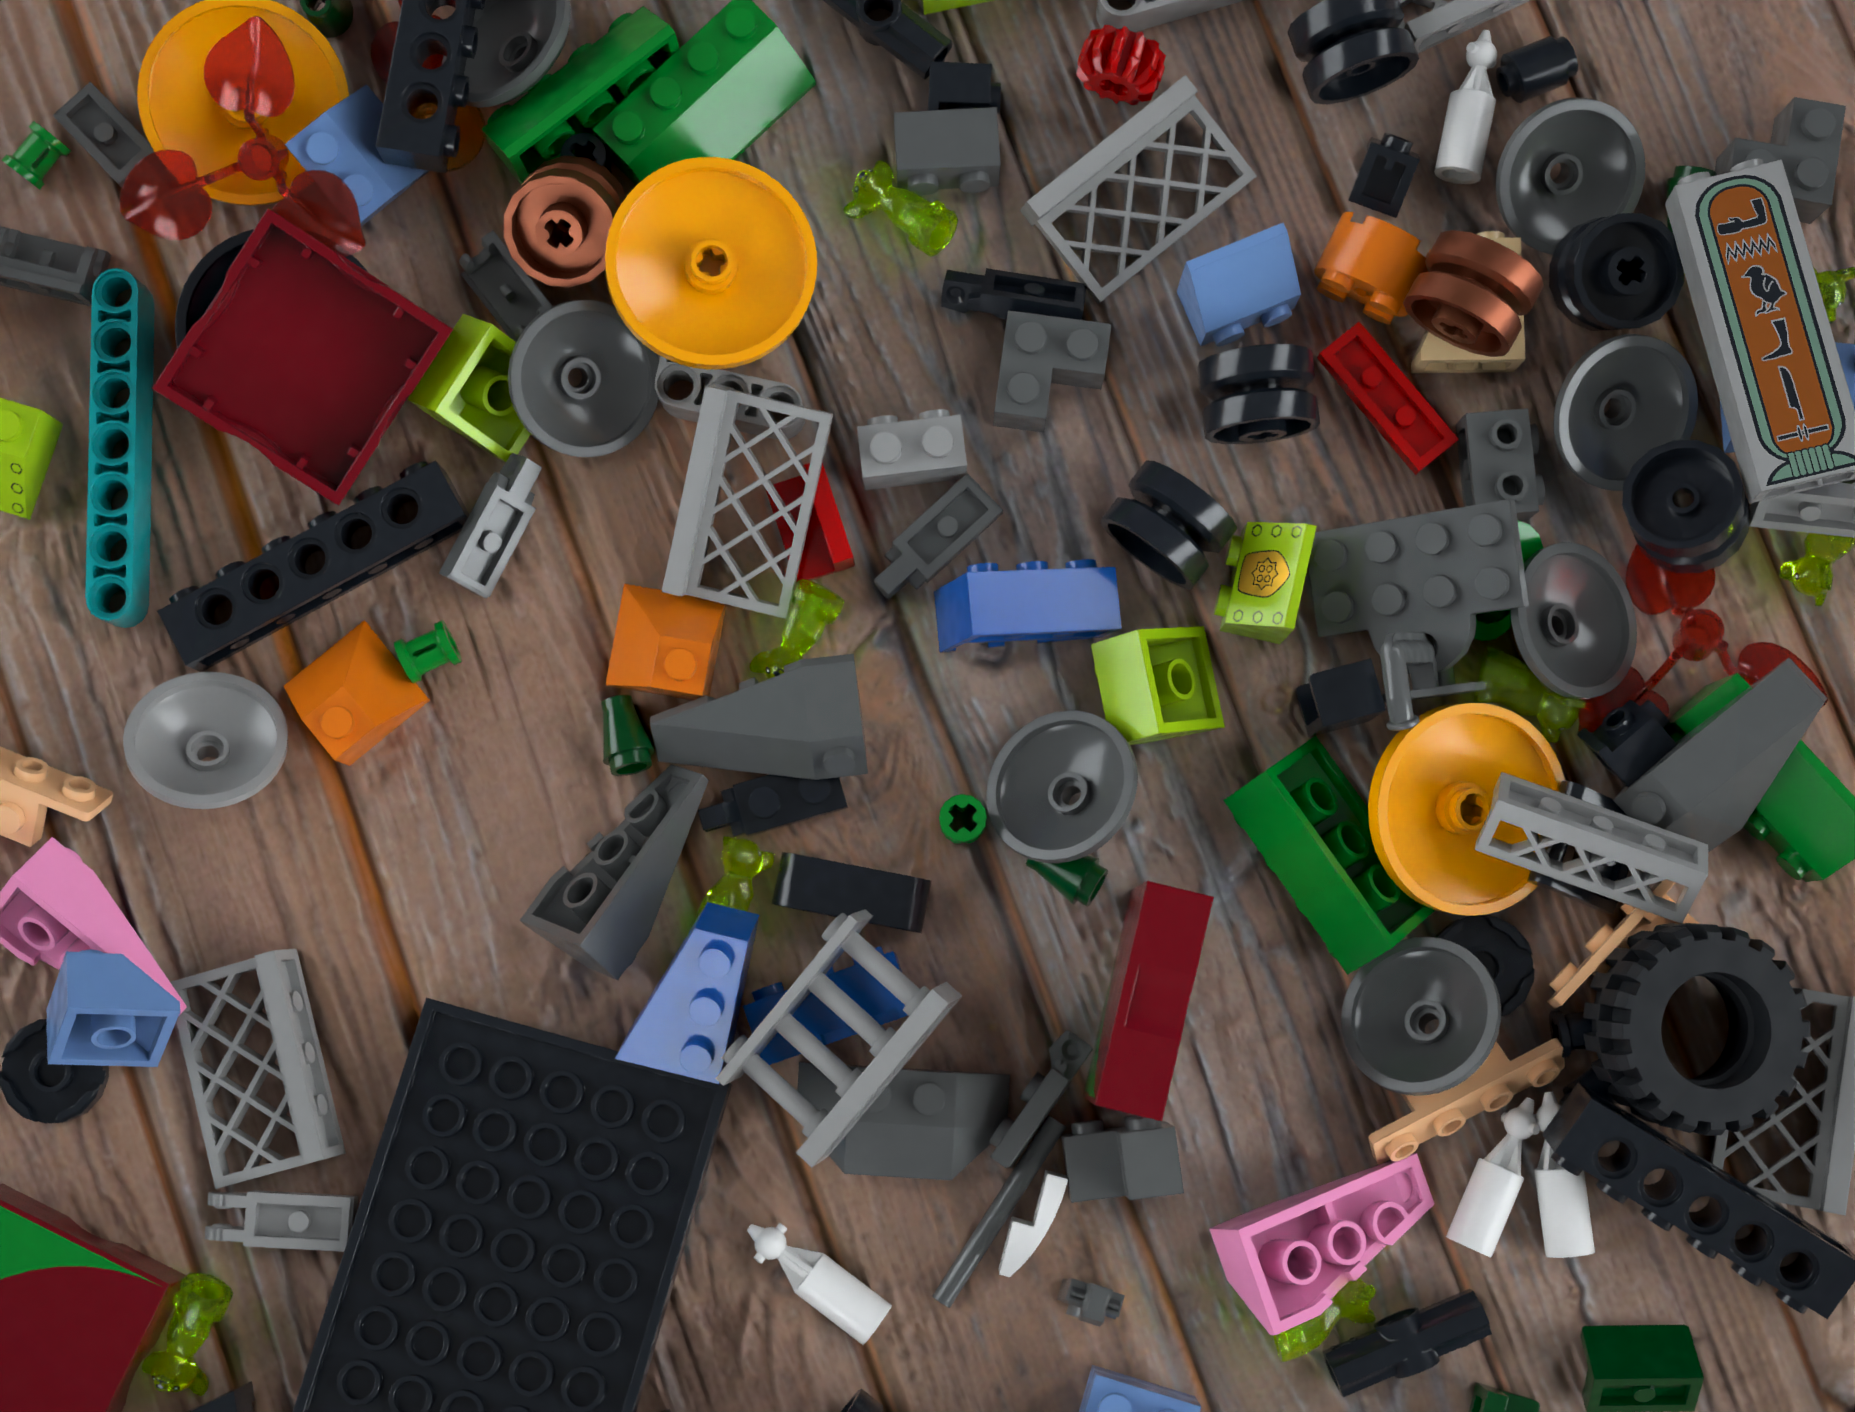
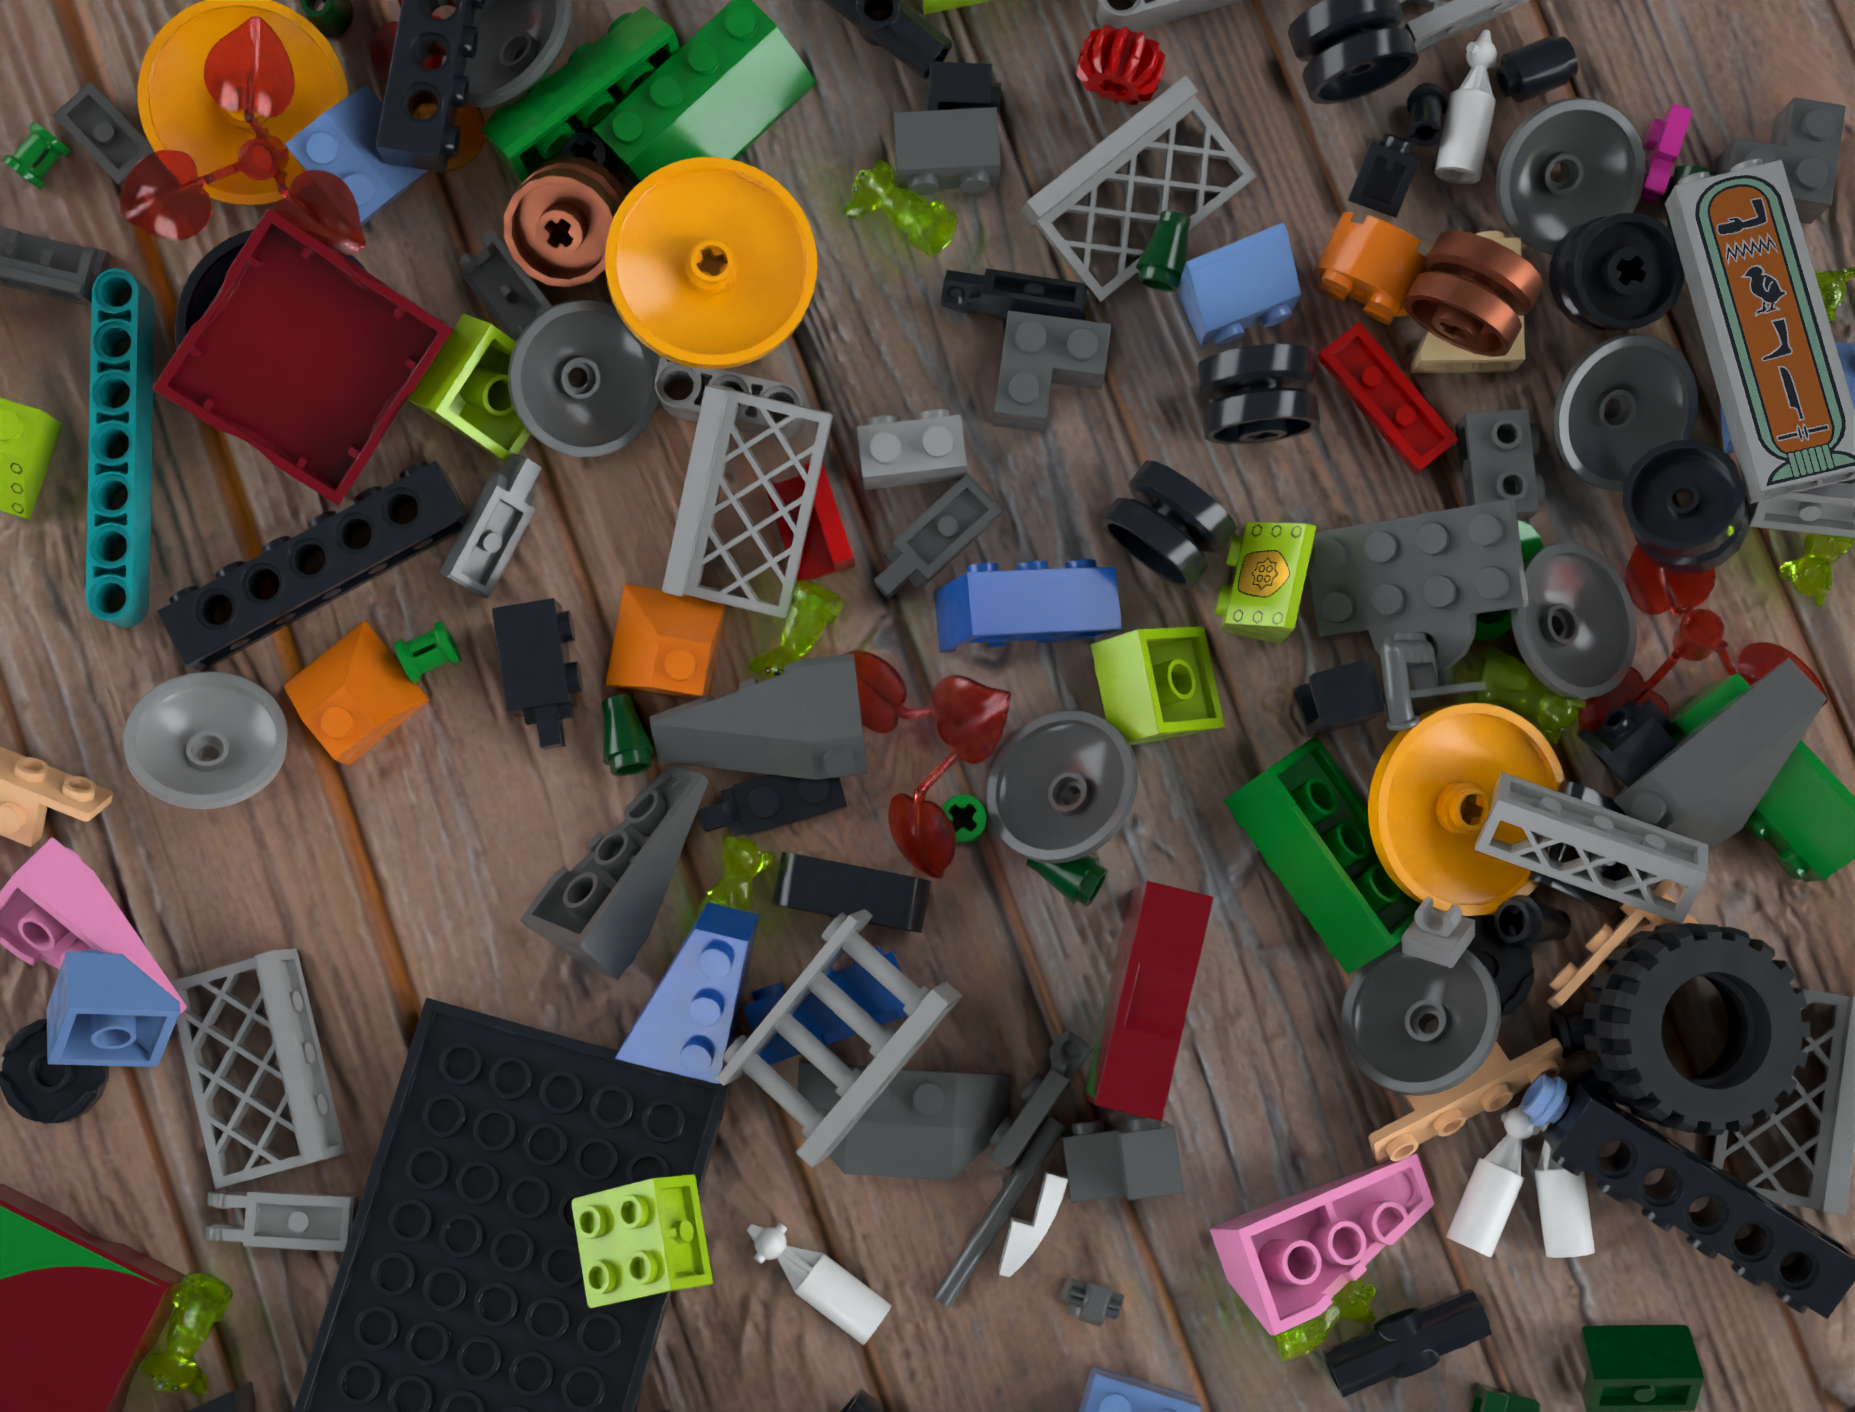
none -> black hinge [492,598,583,750]
none -> lime bracket [572,1174,713,1308]
none -> clear red plant [845,649,1011,879]
none -> dark green cone [1136,211,1191,292]
none -> light grey tile [1402,897,1475,968]
none -> black pin [1407,83,1448,147]
none -> black cone [1494,895,1571,949]
none -> light blue plate [1520,1074,1570,1127]
none -> dark pink plate [1639,104,1693,204]

